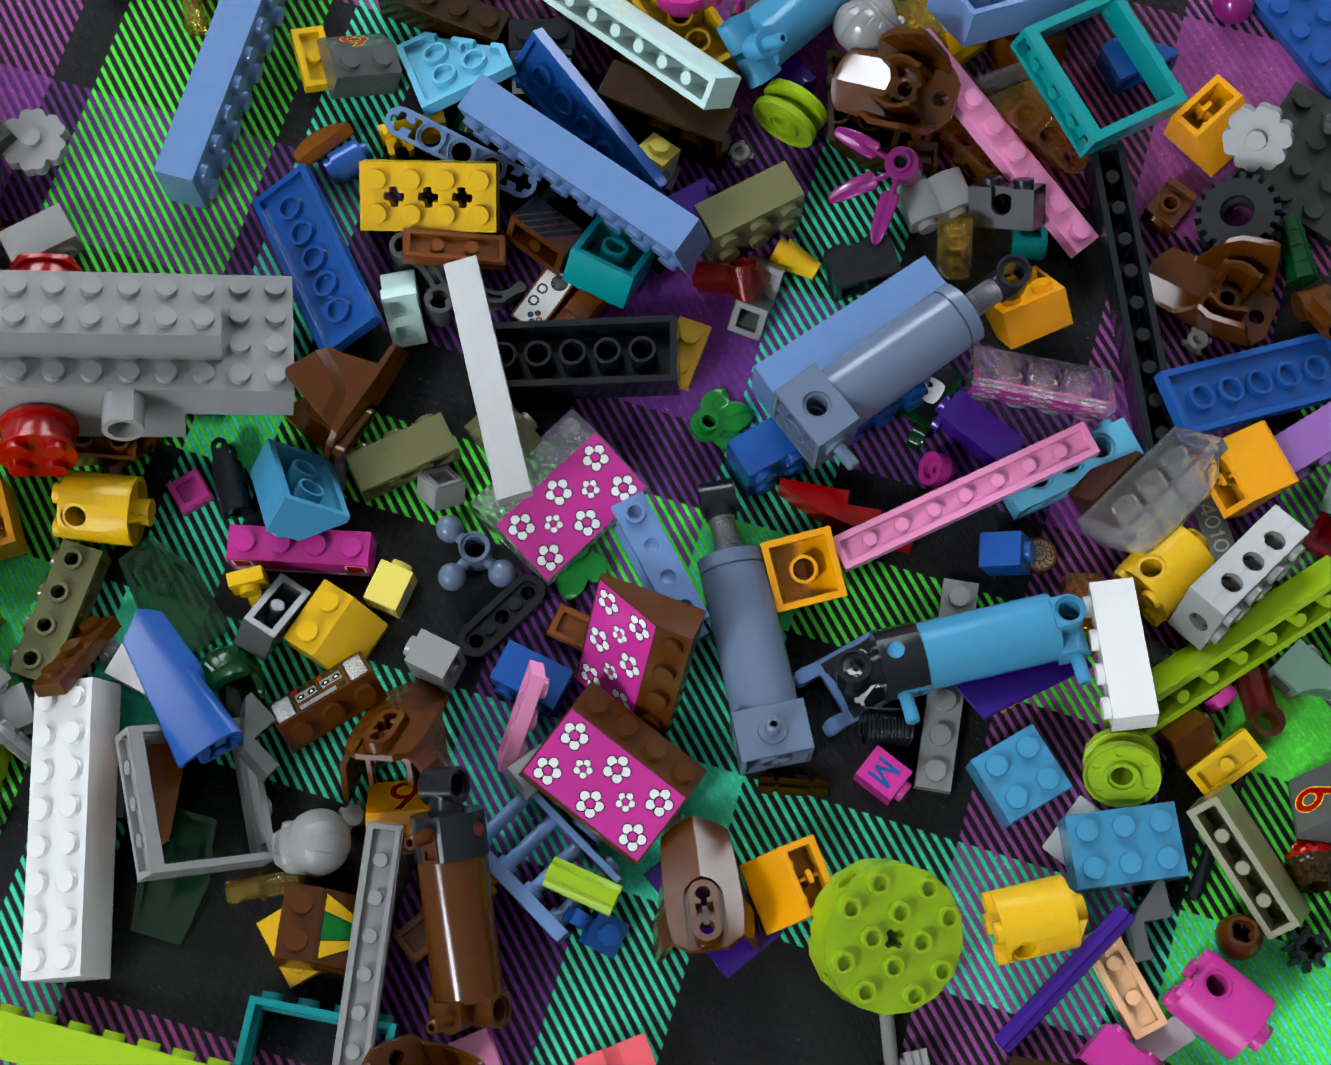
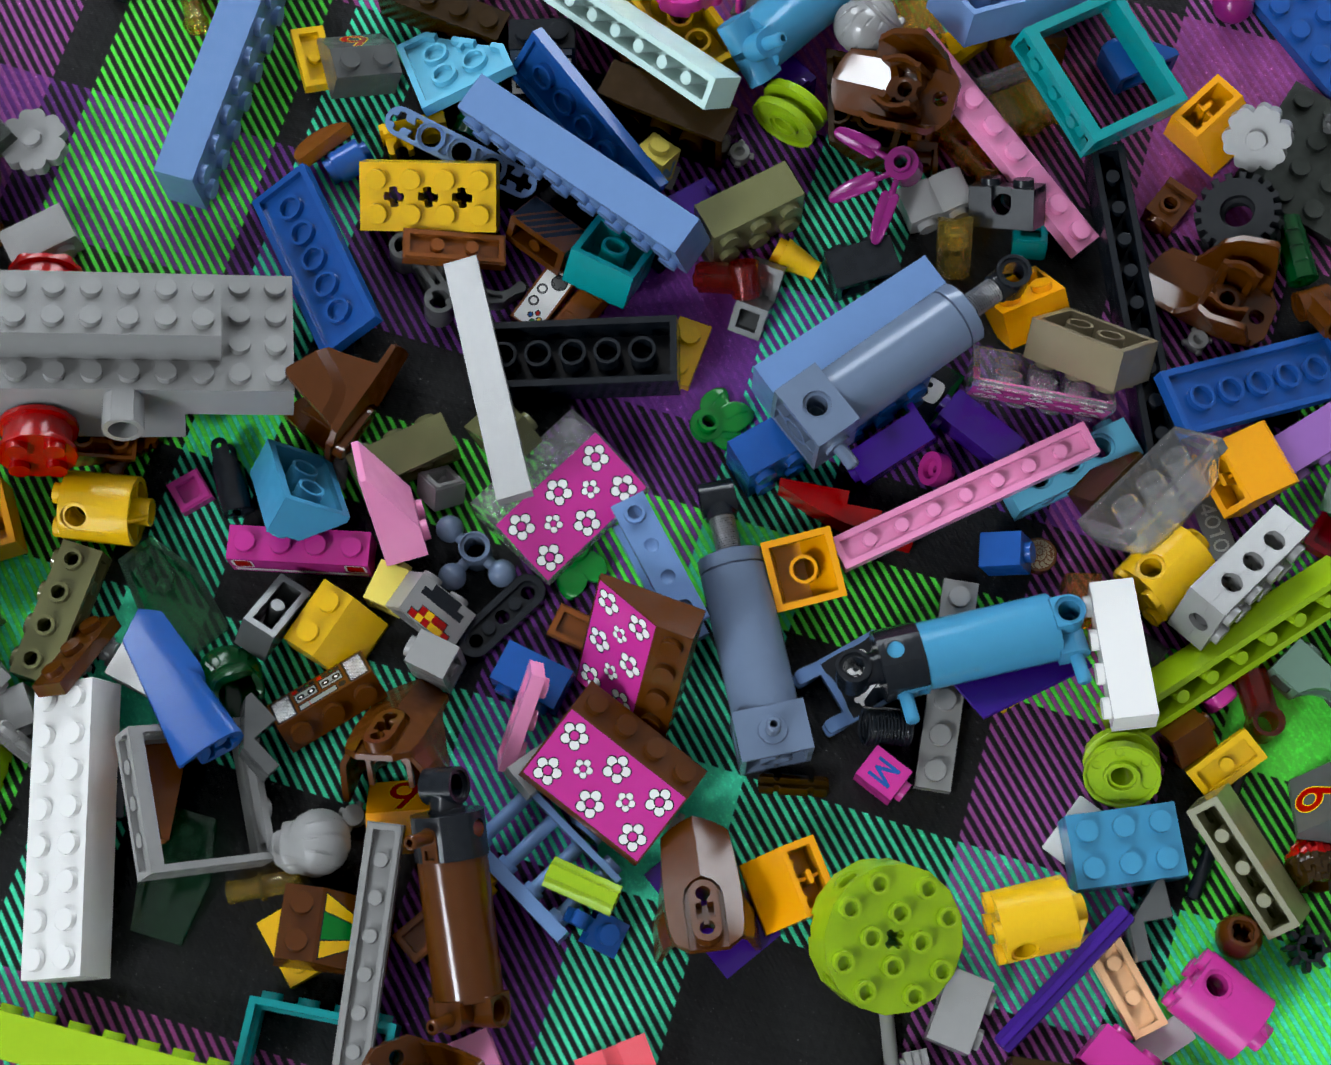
yellow plate [226,565,270,607] -> none
light aqua tile [380,269,428,348] -> none
dark azure brick [965,724,1072,830] -> none
clear orange beam [1001,97,1088,174] -> none
none -> bright pink slope [351,441,432,567]
none -> brick [385,570,476,645]
none -> dark purple brick [845,402,938,487]
none -> light grey brick [923,967,997,1057]
none -> dark tan brick [1023,307,1159,394]

